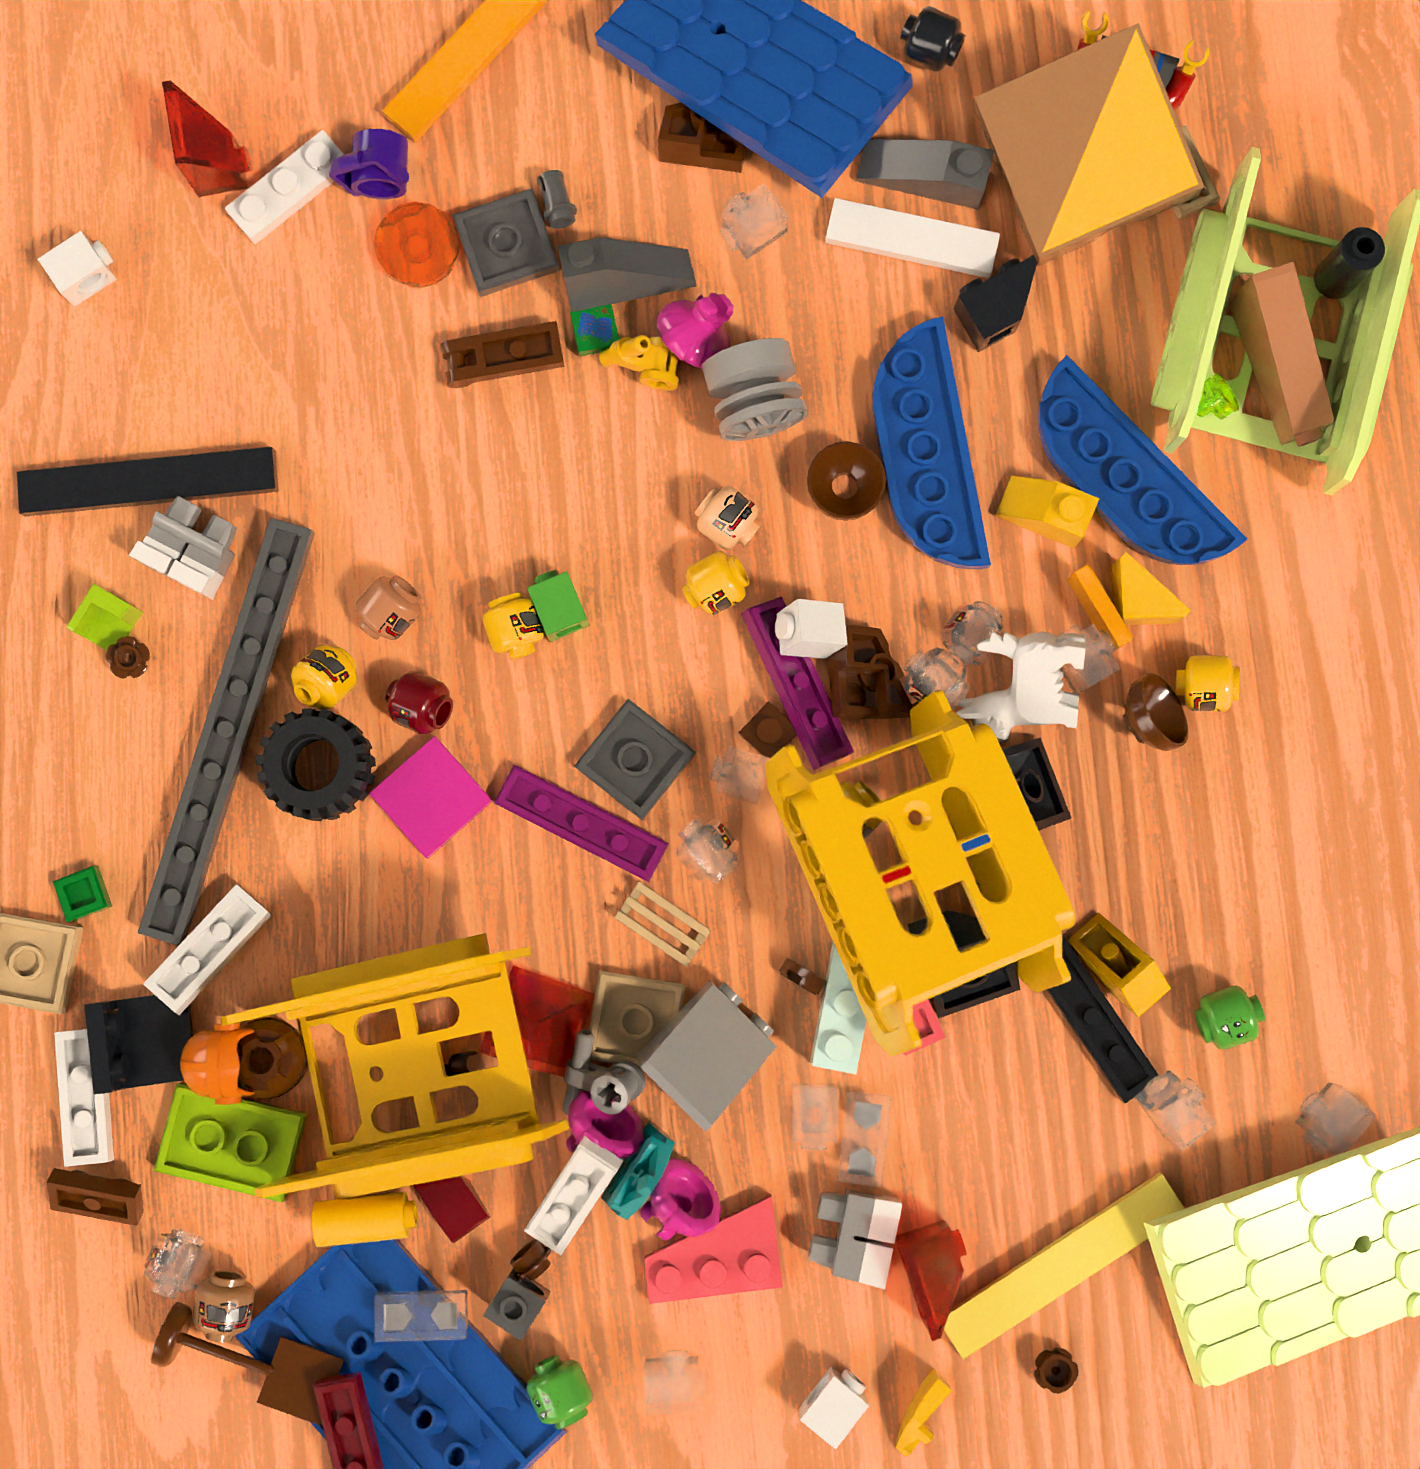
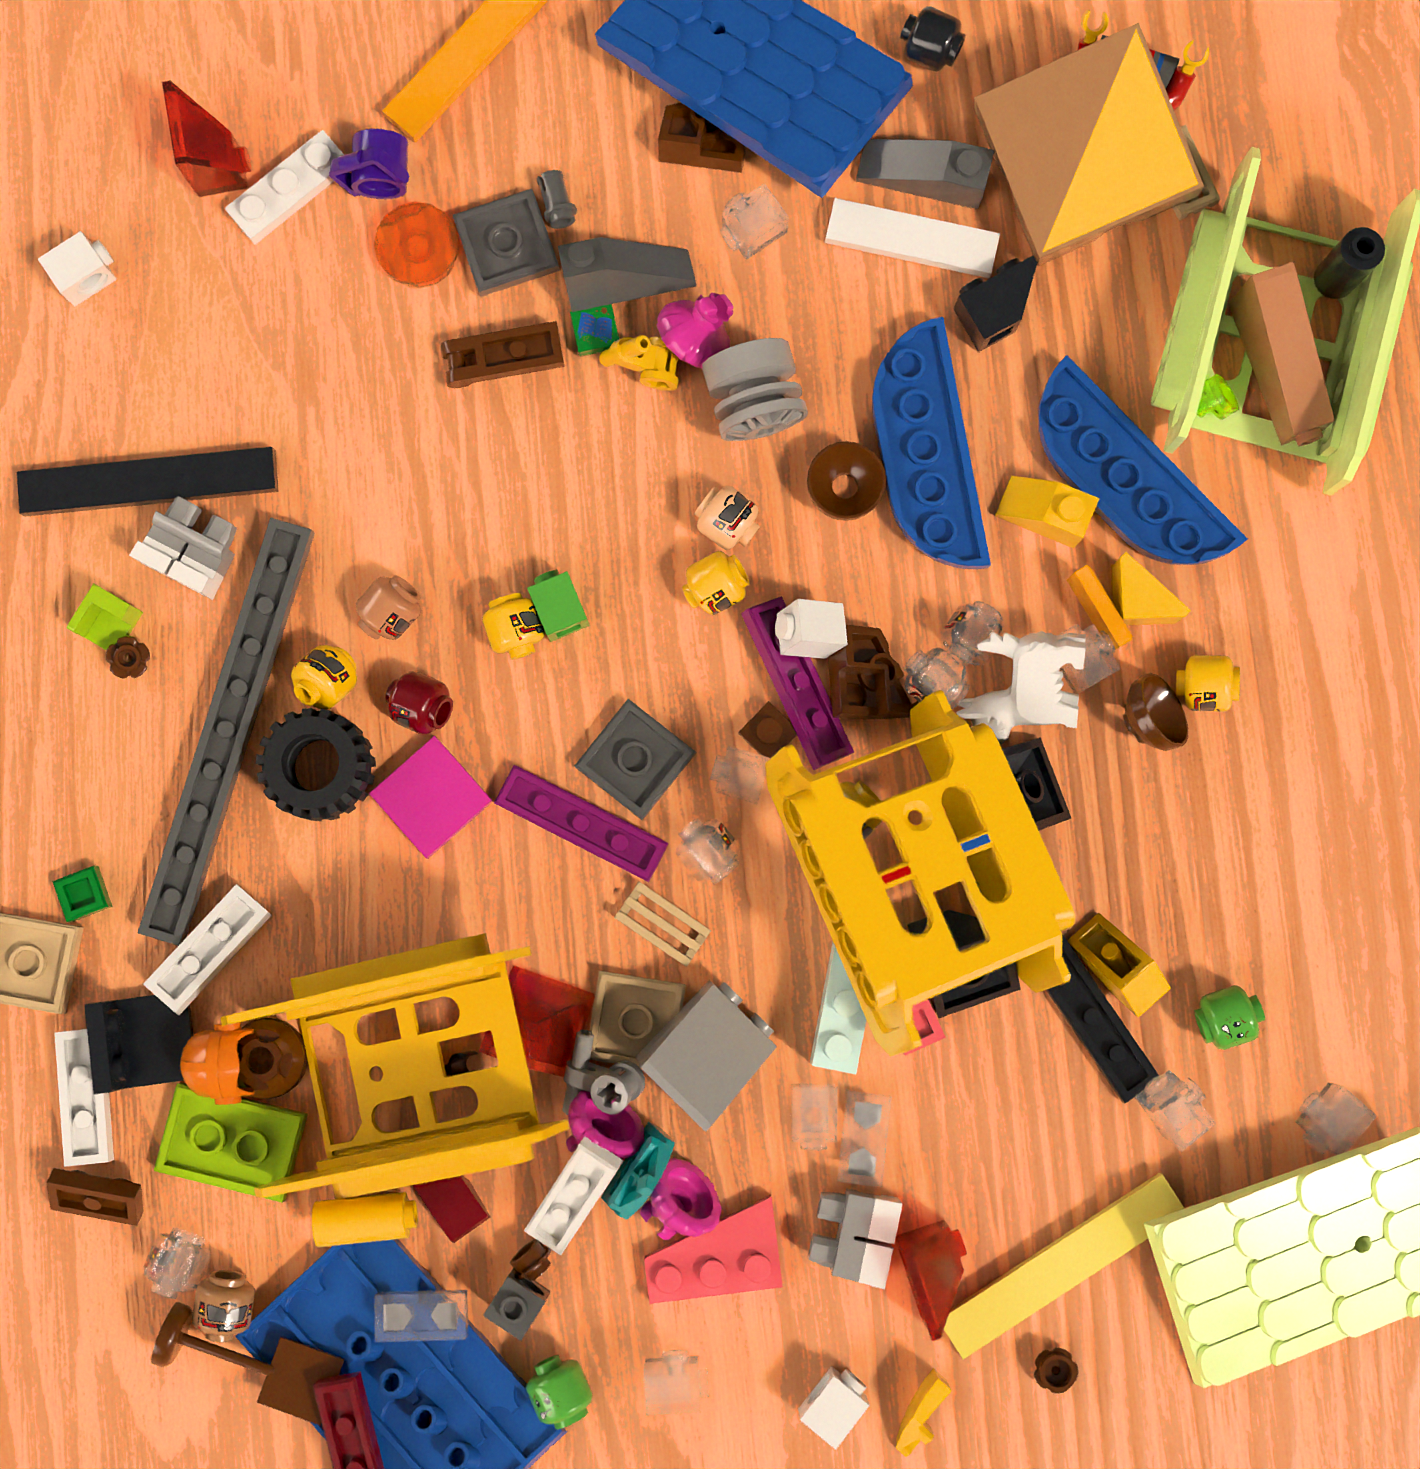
reddish brown tile [779,958,826,995] -> none

